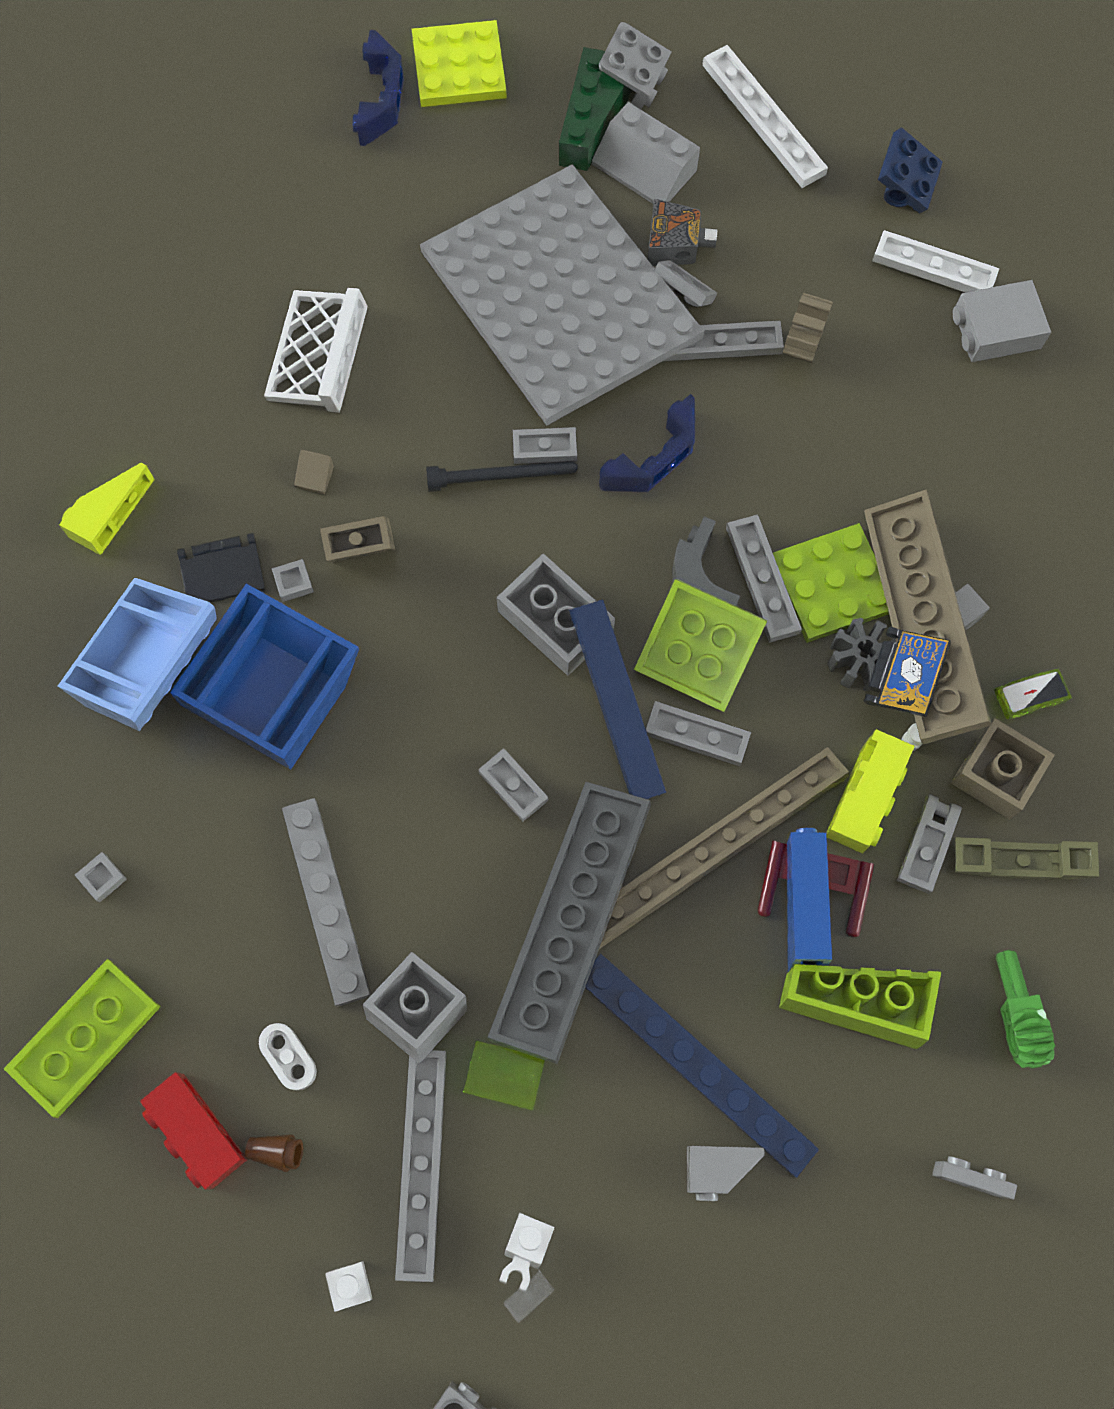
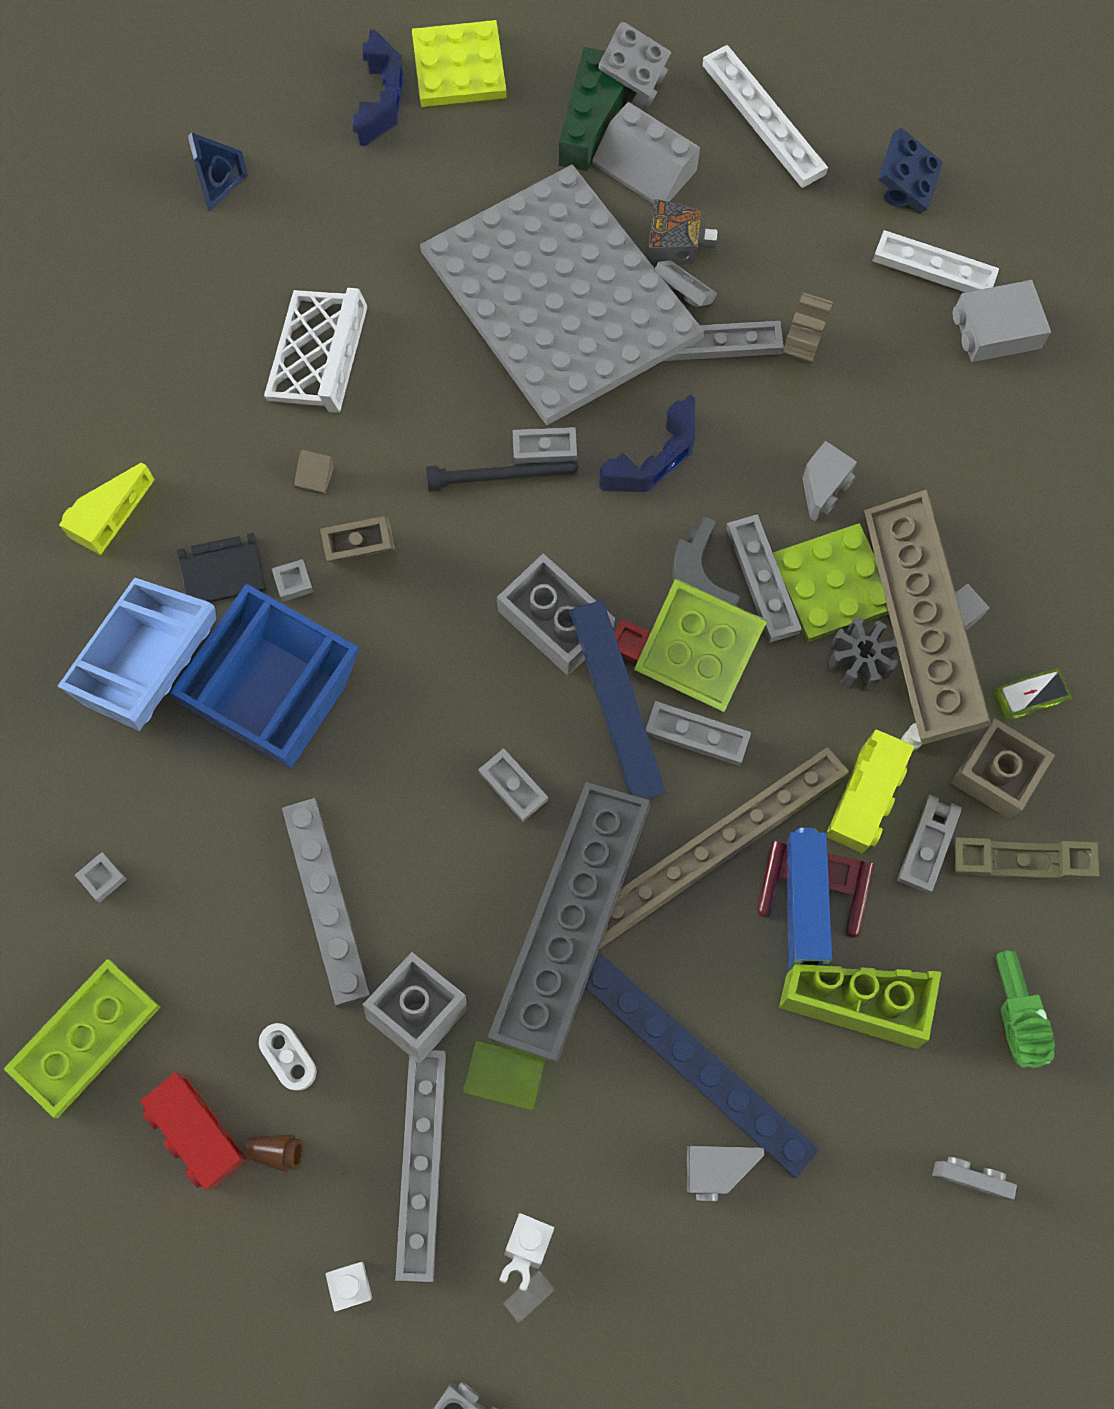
piece [864,627,951,717] -> none
none -> dark blue slope [188,132,247,211]
none -> red plate [614,619,651,664]
none -> light grey slope [802,441,857,521]

